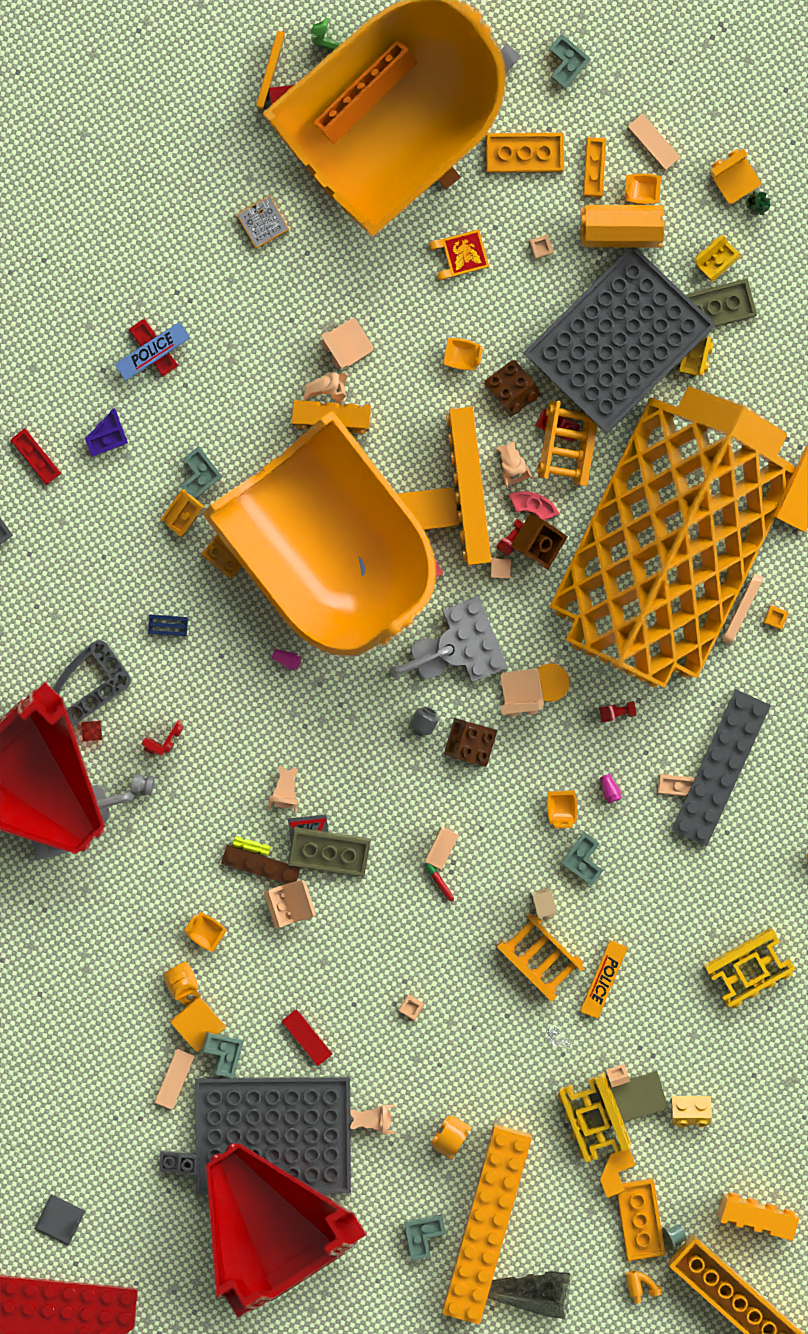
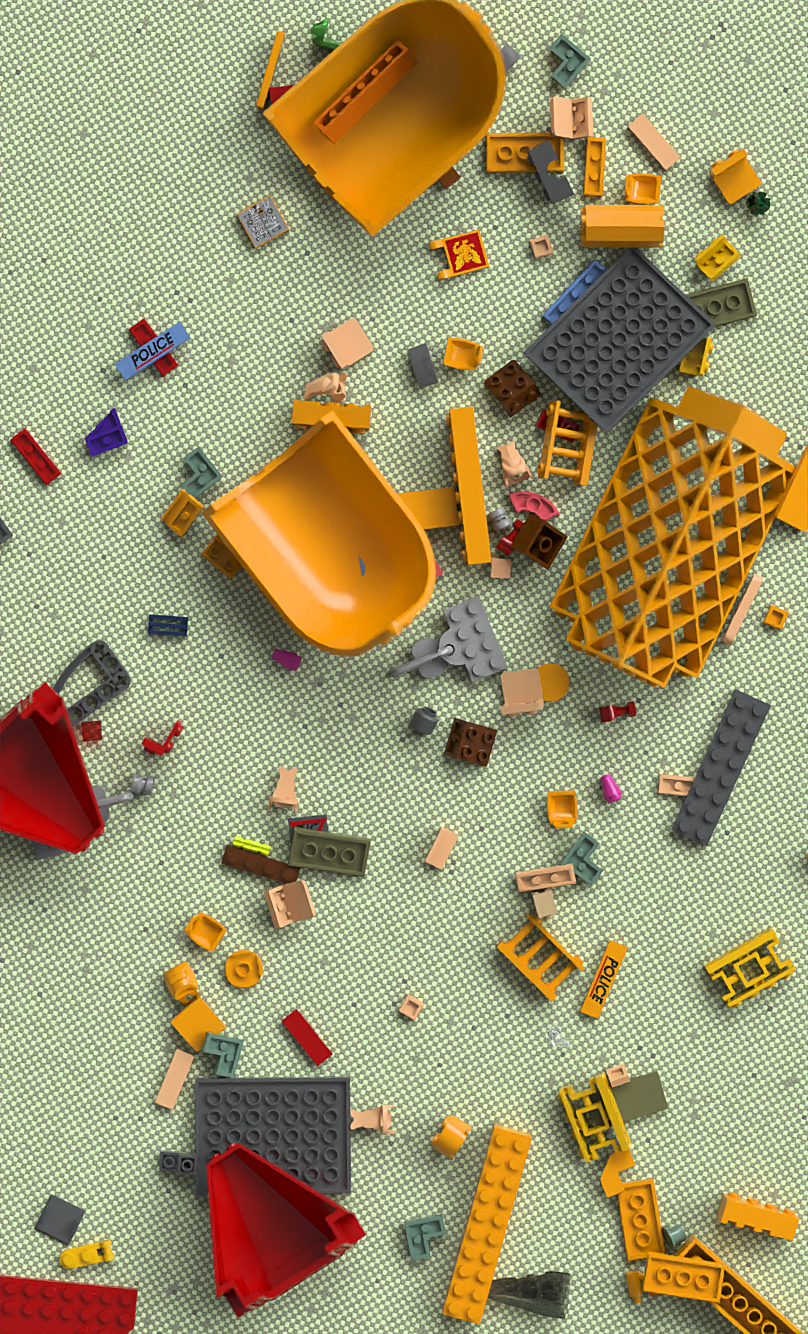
red piece [425,863,454,902] -> none
yellow bracket [671,1096,712,1127] -> none
none -> yellow plate [60,1239,115,1269]
none -> light orange tile [225,950,263,988]
none -> flat silver slope [408,343,439,389]
none -> light grey wheel [486,507,512,533]
none -> light nougat tile [515,863,576,892]
none -> dark grey arch [526,139,574,204]
none -> medium blue tile [542,259,606,325]
none -> light nougat bracket [550,96,593,140]
none -> light orange tile [642,1252,725,1303]

